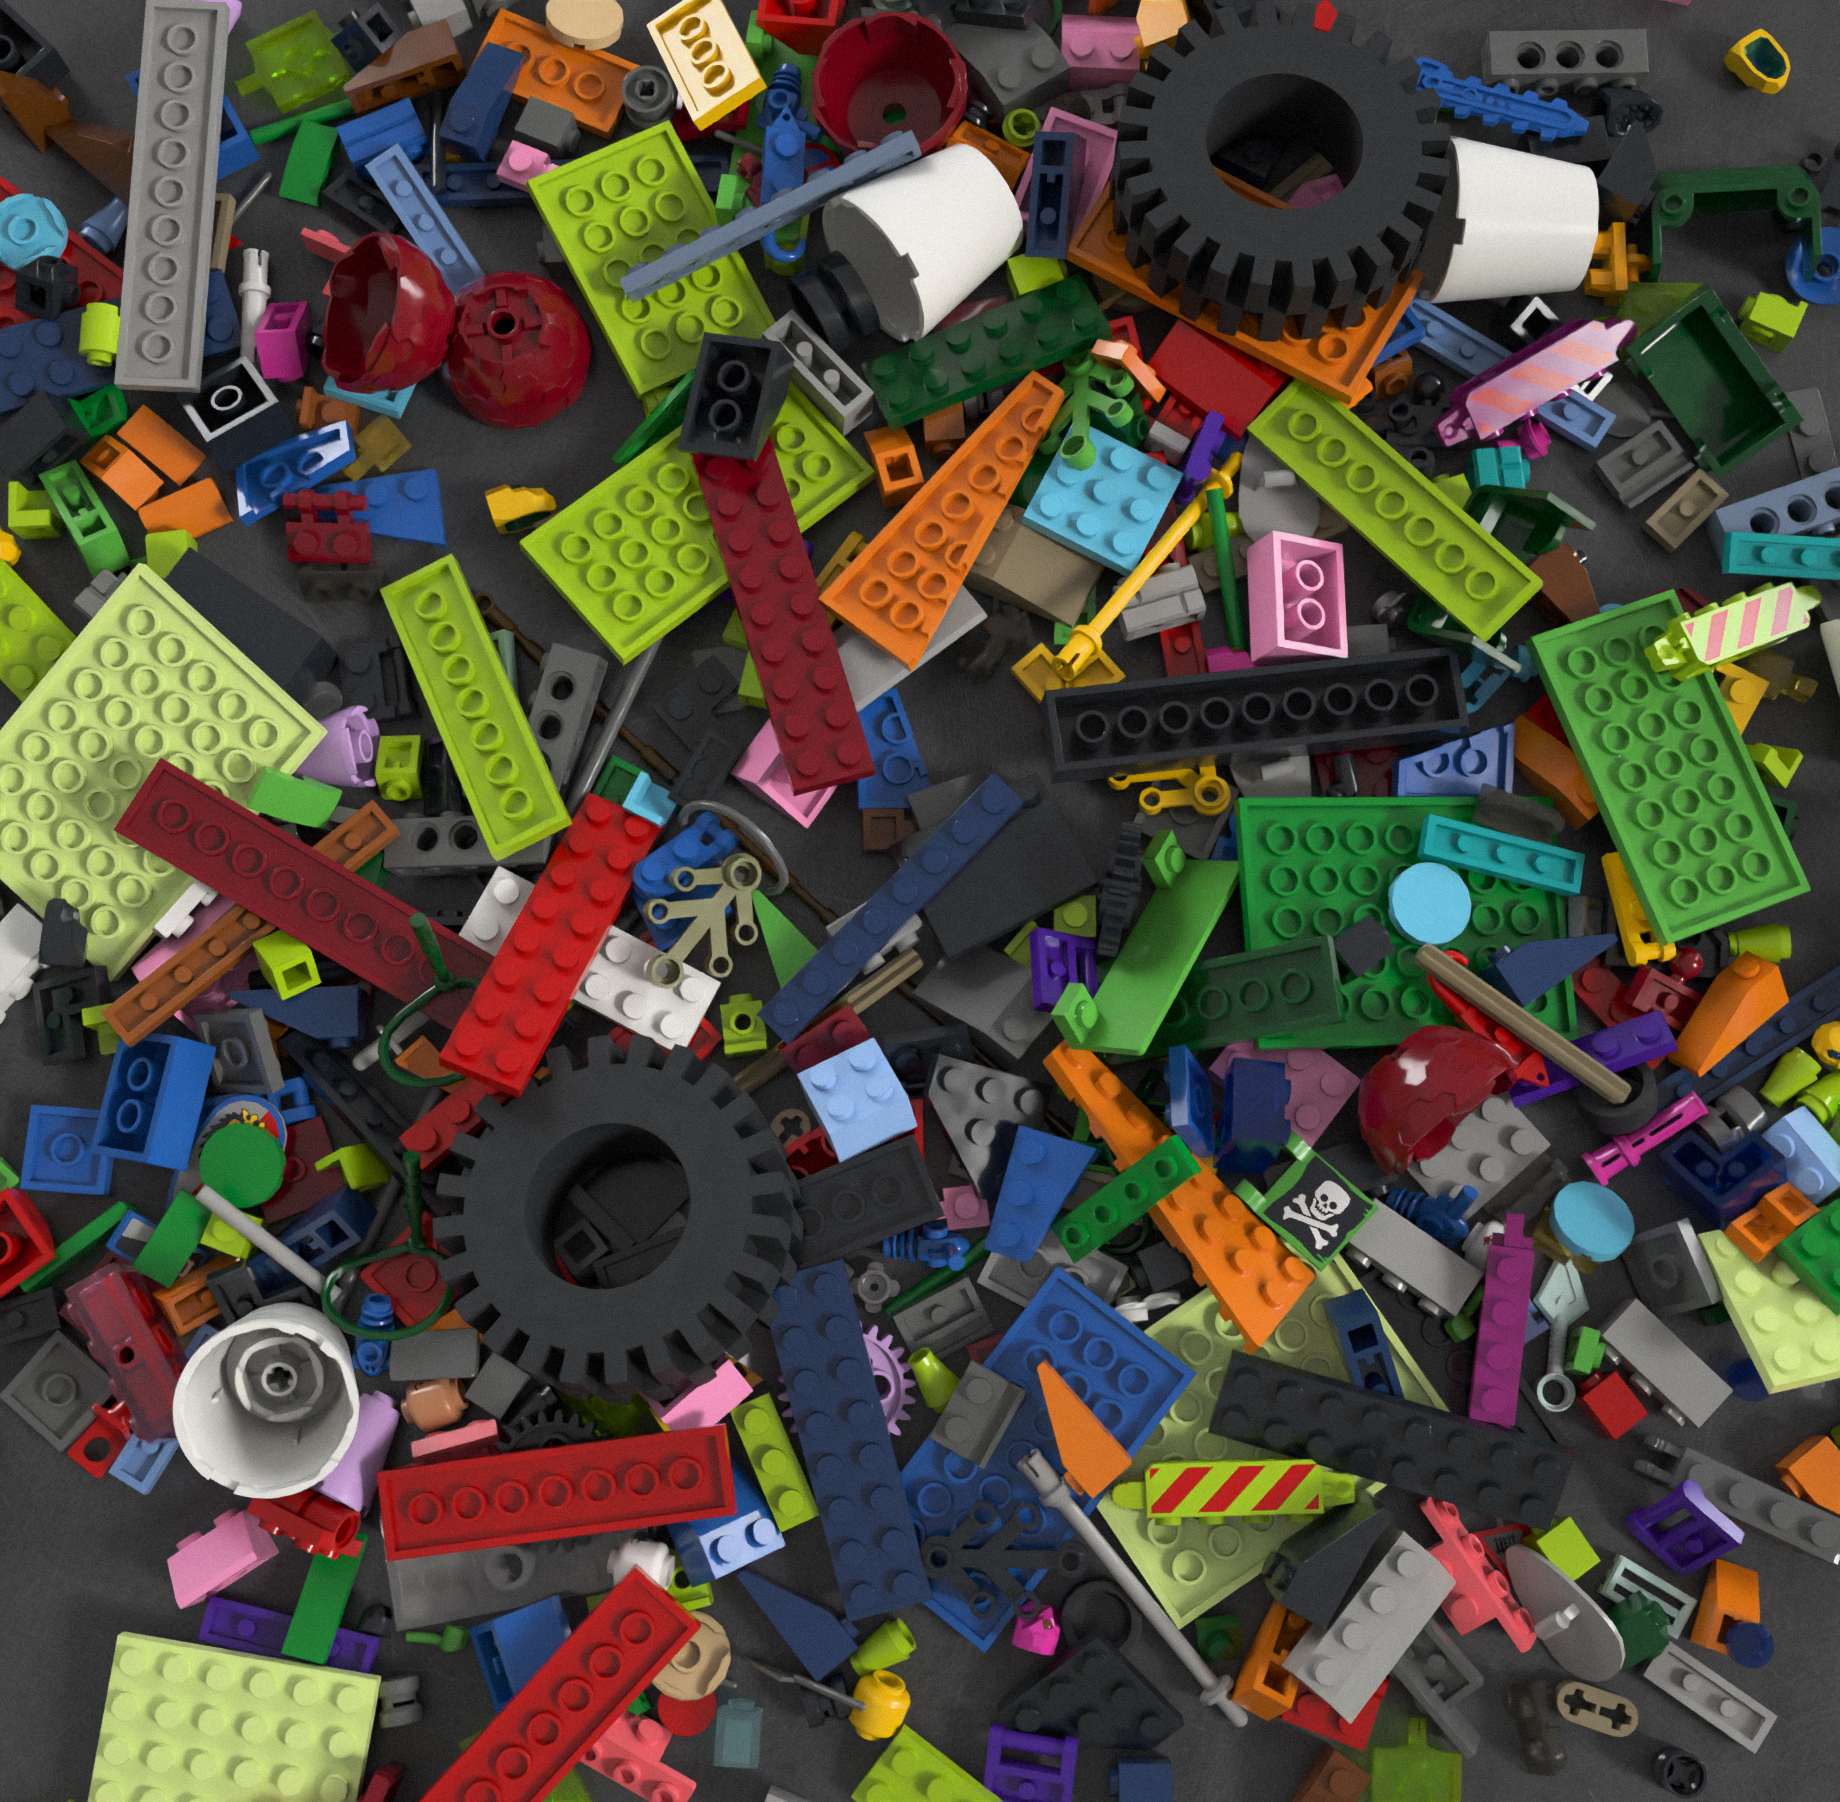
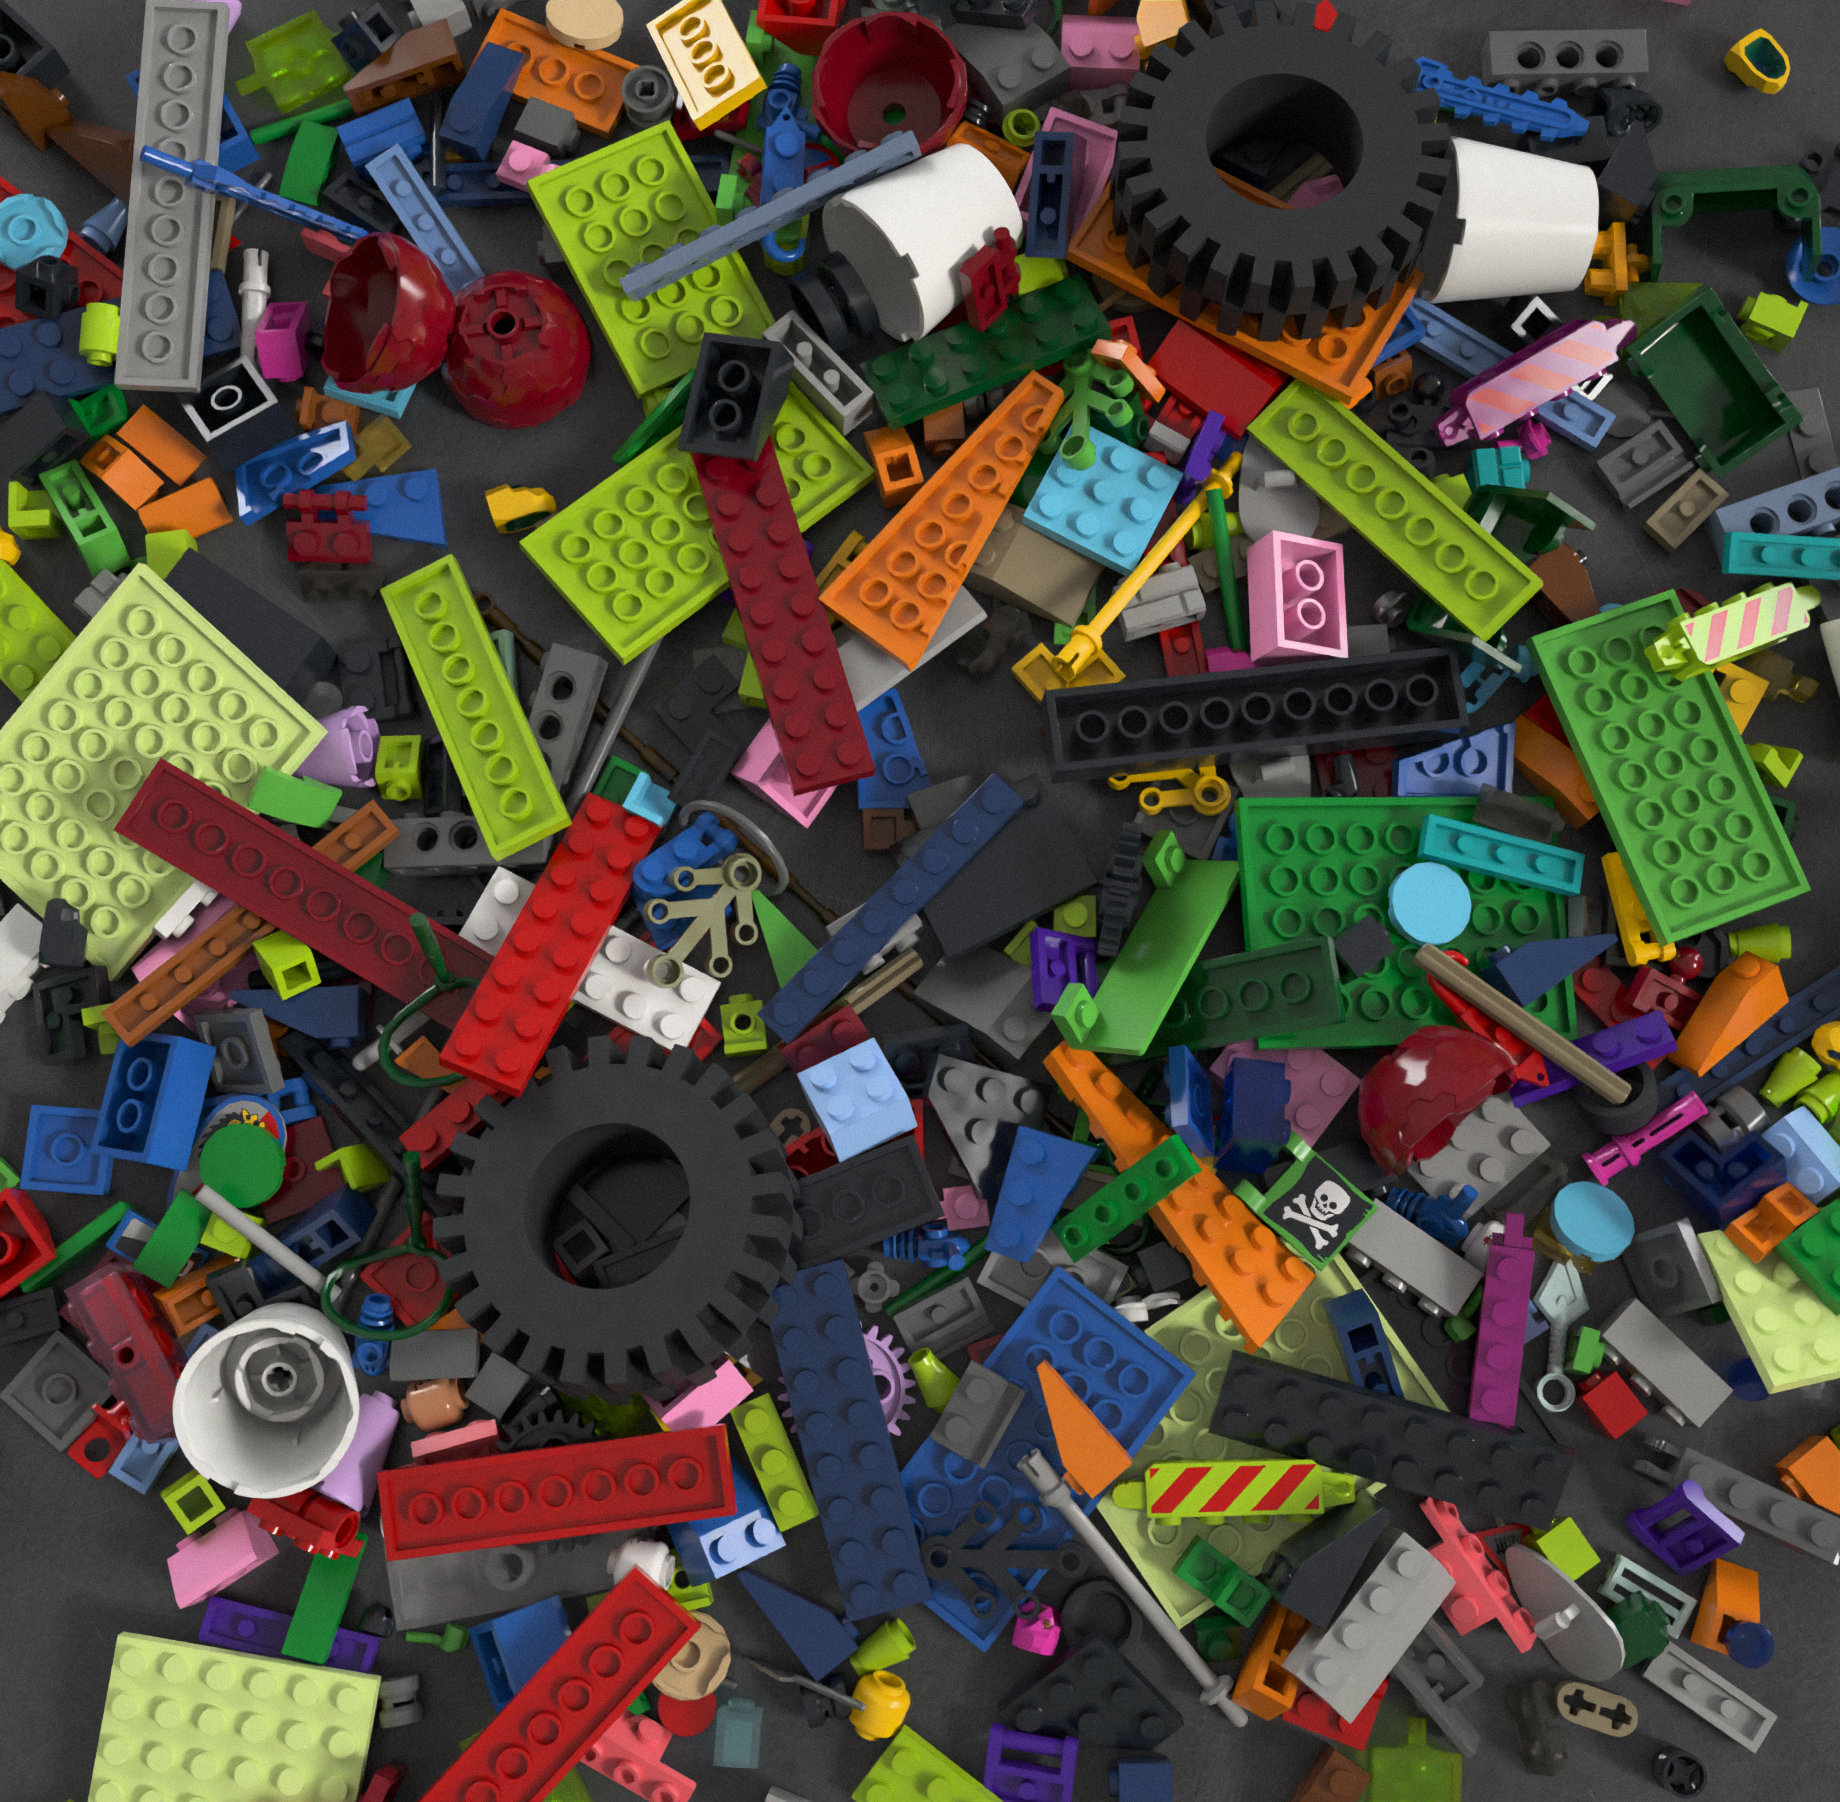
none -> blue bar [140,145,369,245]
none -> lime brick [159,1468,226,1535]
none -> dark red plate [958,227,1022,333]
none -> green slope [1171,1534,1272,1629]

